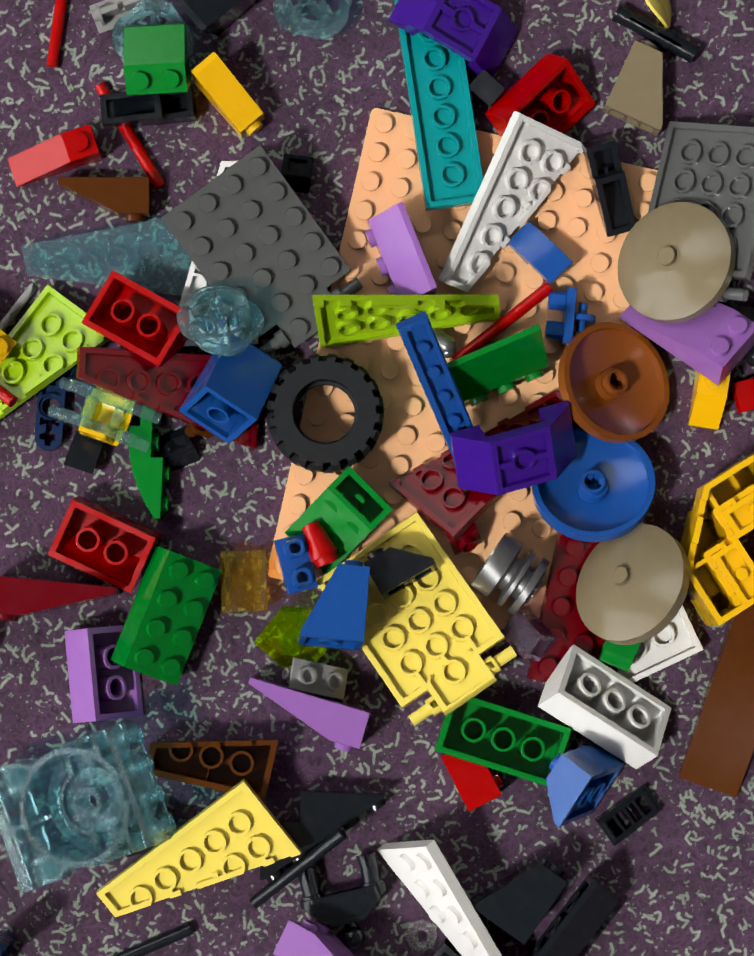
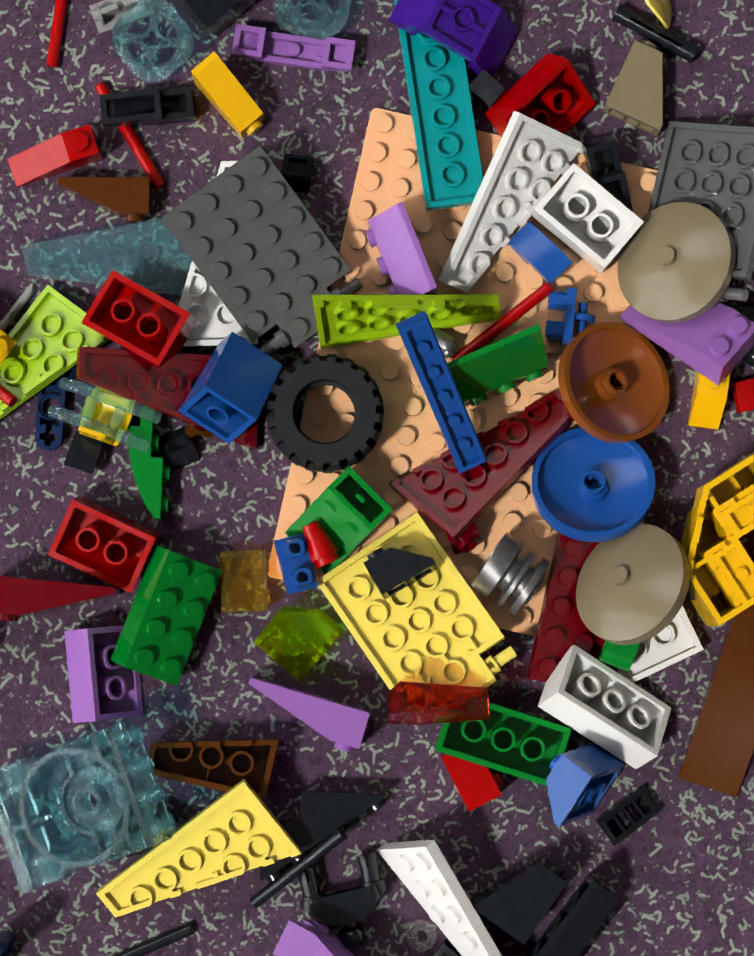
green slope [123,23,191,95] -> none
clear light blue piece [176,285,264,356] -> none
light grey hinge [282,658,349,700] -> none
blue slope [298,560,370,651] -> none
dark purple slope [449,401,576,495] -> none
brick [502,611,557,662] -> none
none -> medium lavender slope [232,24,356,72]
none -> clear red slope [387,681,490,725]
none -> white slope [531,163,644,273]

